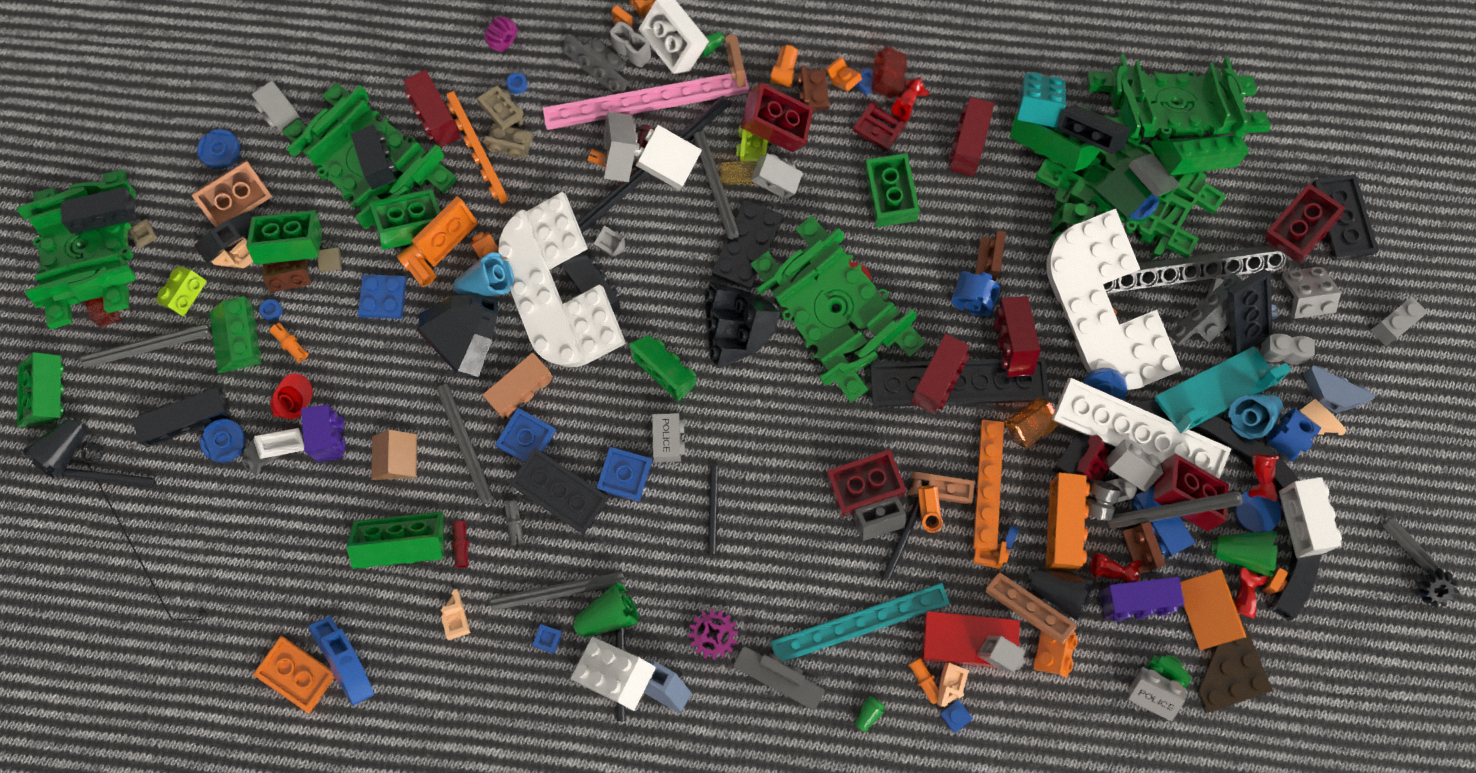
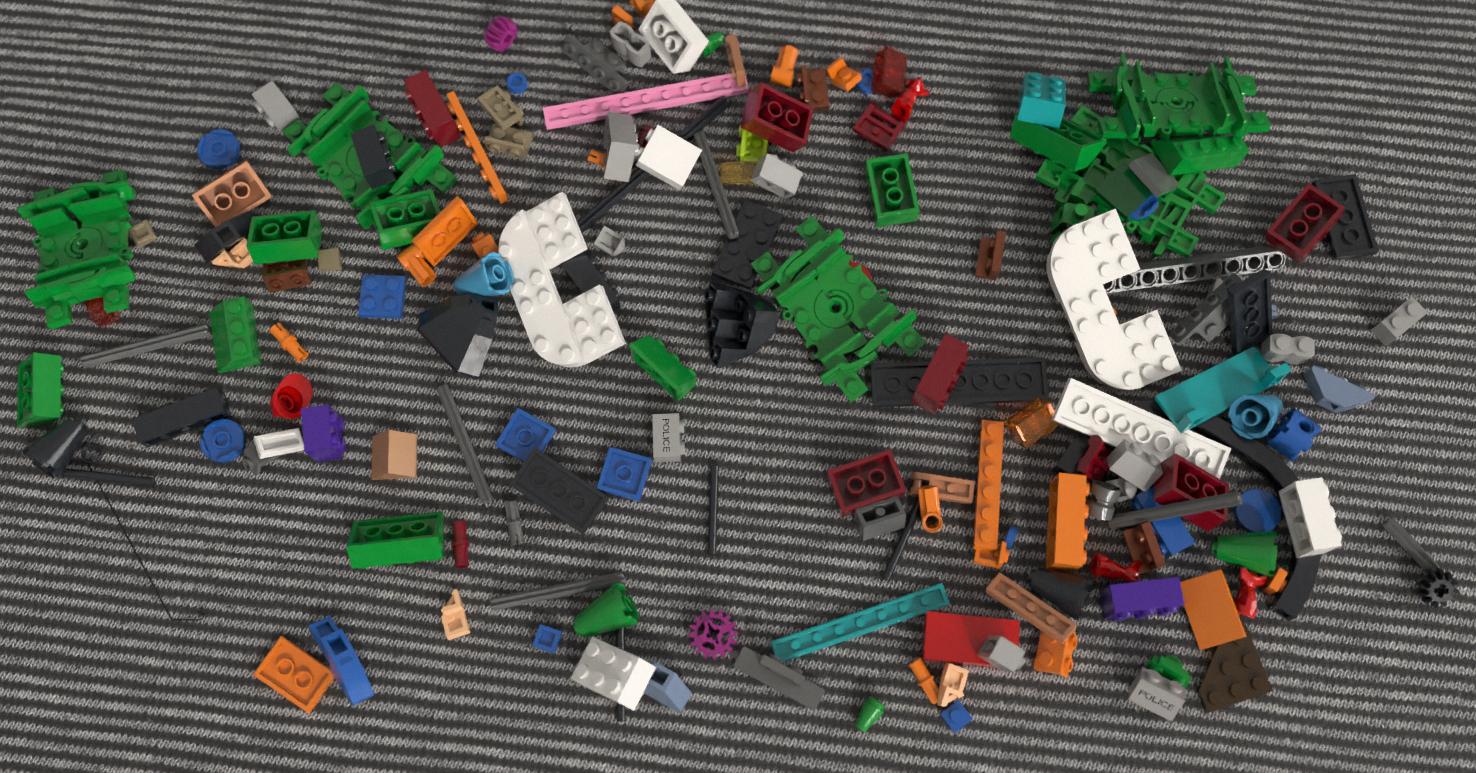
black brick [61,187,135,234] -> none
lime bracket [155,266,206,316] -> none
blue tile [259,299,283,321] -> none
nougat brick [483,353,552,419] -> none
dark red brick [948,97,995,177] -> none
blue brick [951,271,1001,316] -> none
dark red brick [993,296,1040,377] -> none
black brick [1057,105,1131,154] -> none
blue tile [1082,368,1127,401] -> none
red animal [1249,453,1279,501] -> none
light grey bracket [1282,267,1341,319] -> none
light nougat slope [1300,399,1346,435] -> none

